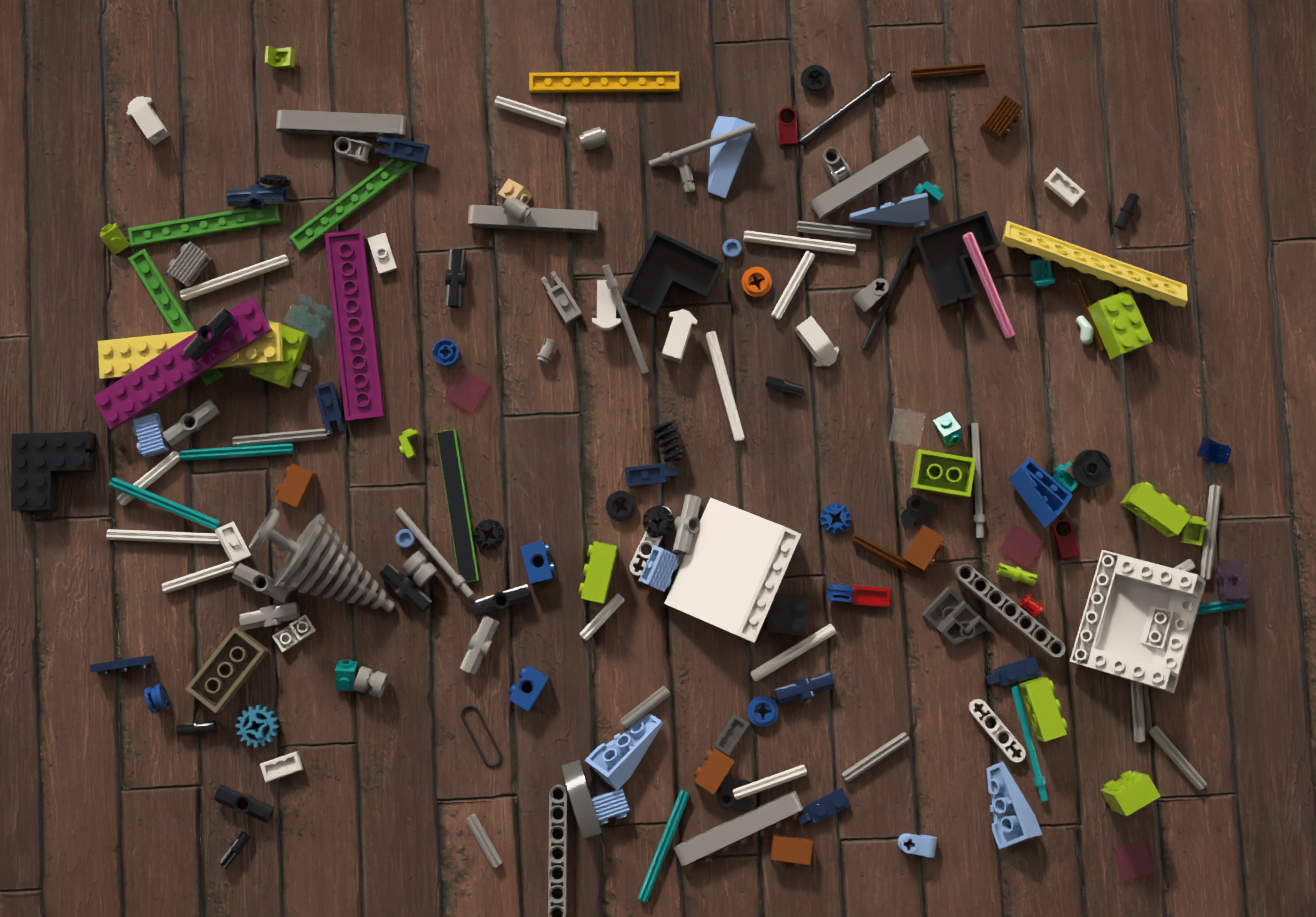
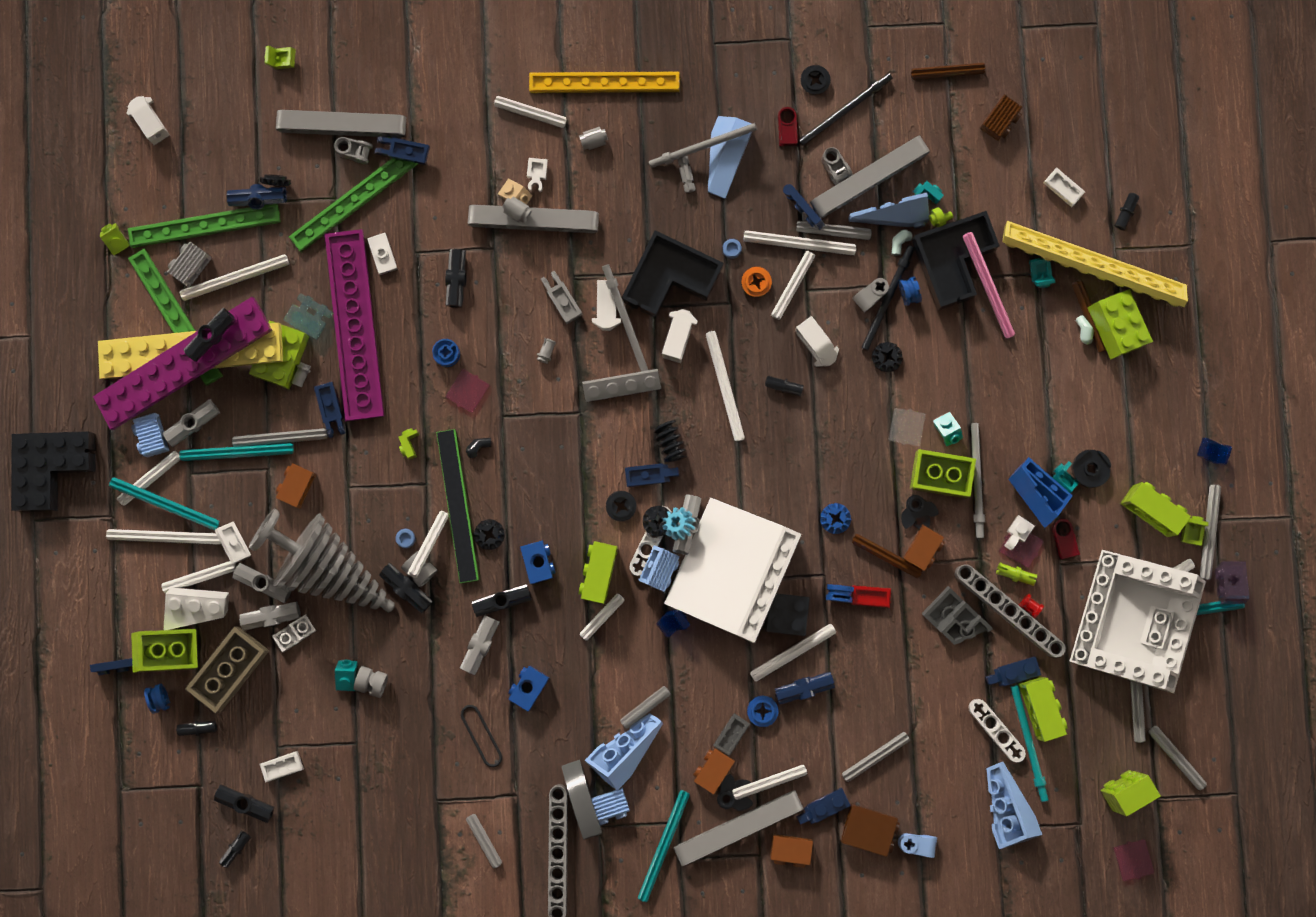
dark azure gear [235,705,279,748] -> none
light grey bar [395,507,474,598] -> none
none -> lime brick [131,629,198,673]
none -> white wedge [164,587,229,630]
none -> white axle [408,511,449,578]
none -> black arm [466,438,492,459]
none -> white plate [527,158,548,192]
none -> light grey plate [582,369,661,402]
none -> clear blue bracket [656,610,690,637]
none -> medium azure gear [662,507,696,540]
none -> dark blue plate [783,184,825,230]
none -> reddish brown brick [840,803,900,857]
none -> black gear [872,342,903,372]
none -> light aqua arm [892,230,912,256]
none -> blue wheel [899,277,922,306]
none -> lime plate [929,207,954,227]
none -> white plate [1004,515,1034,550]

